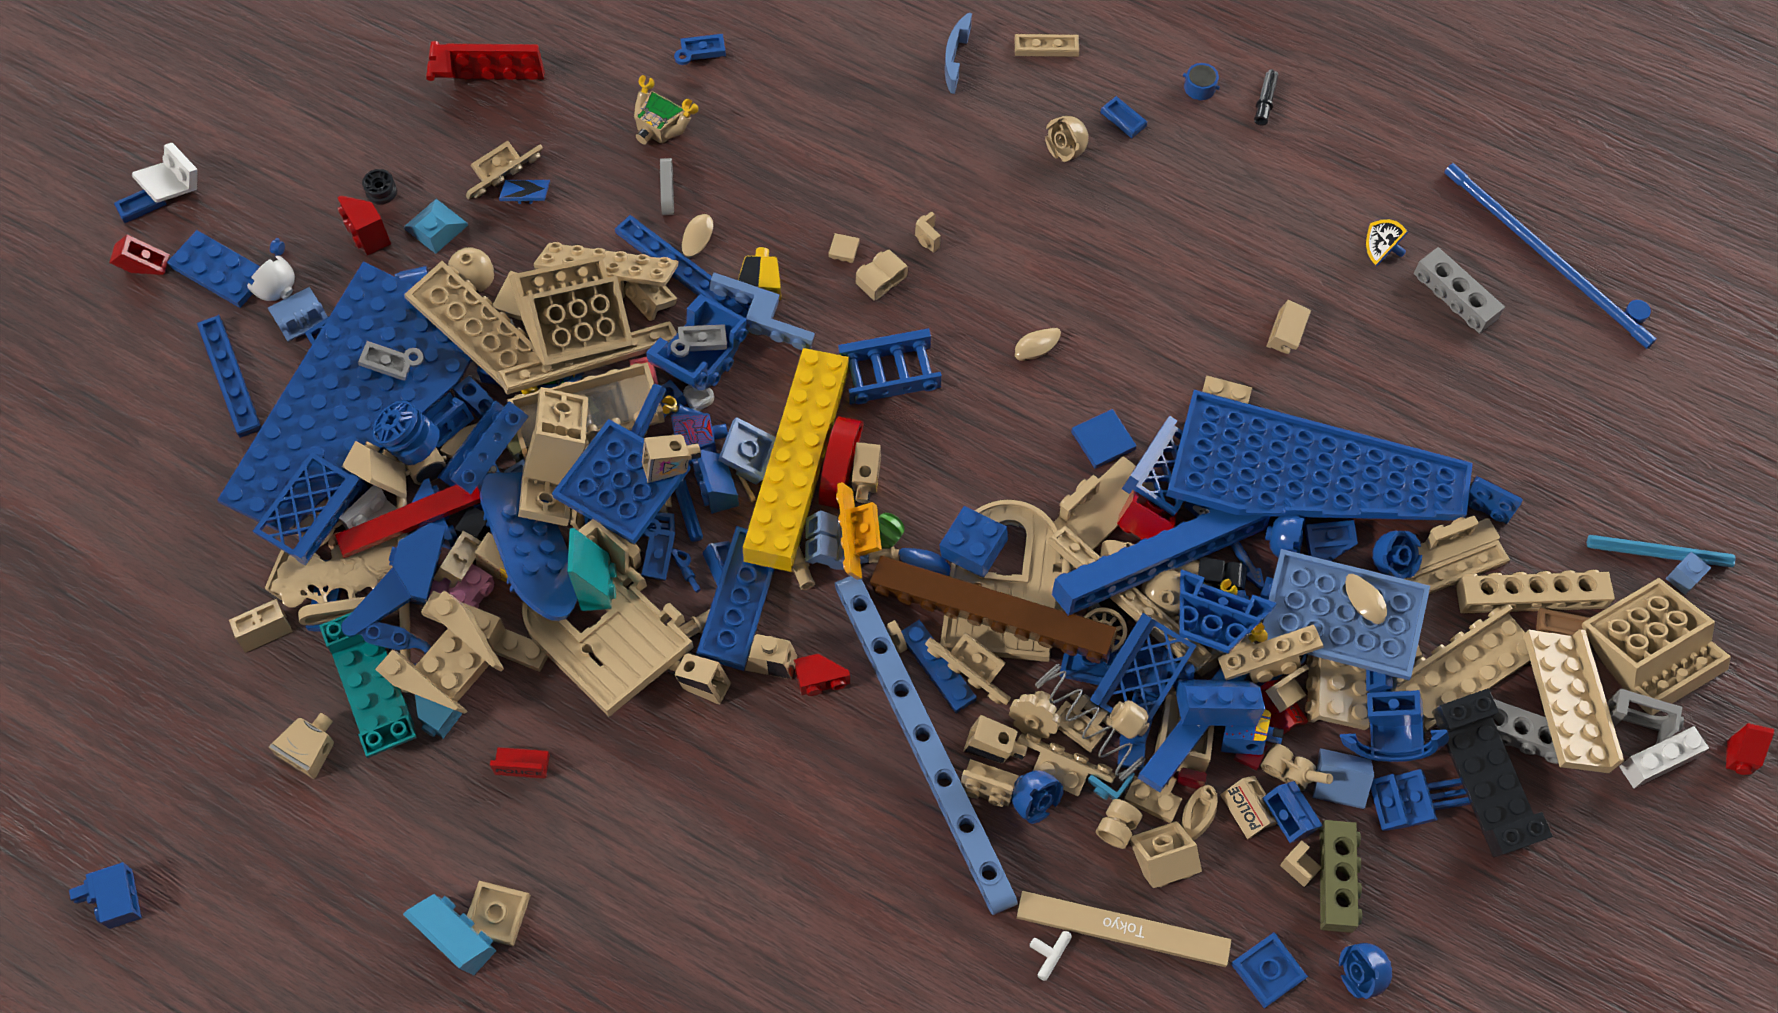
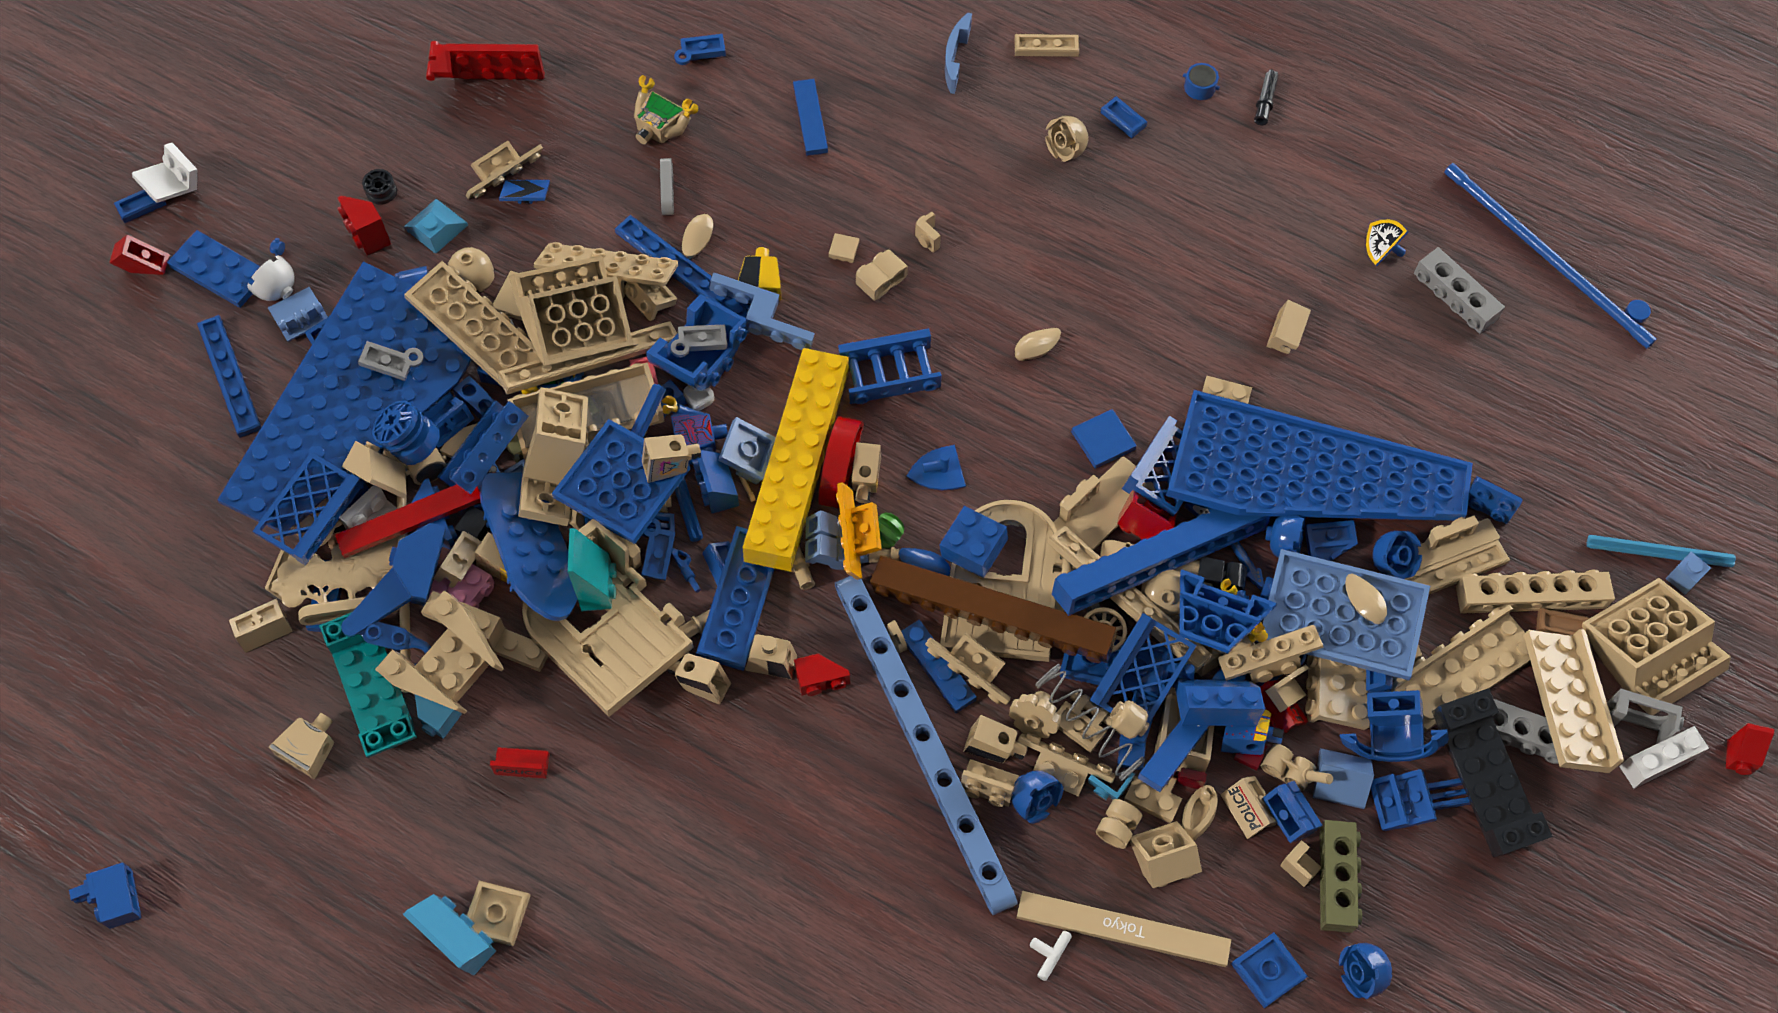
none -> blue tile [793,79,828,156]
none -> blue shield [907,445,966,490]

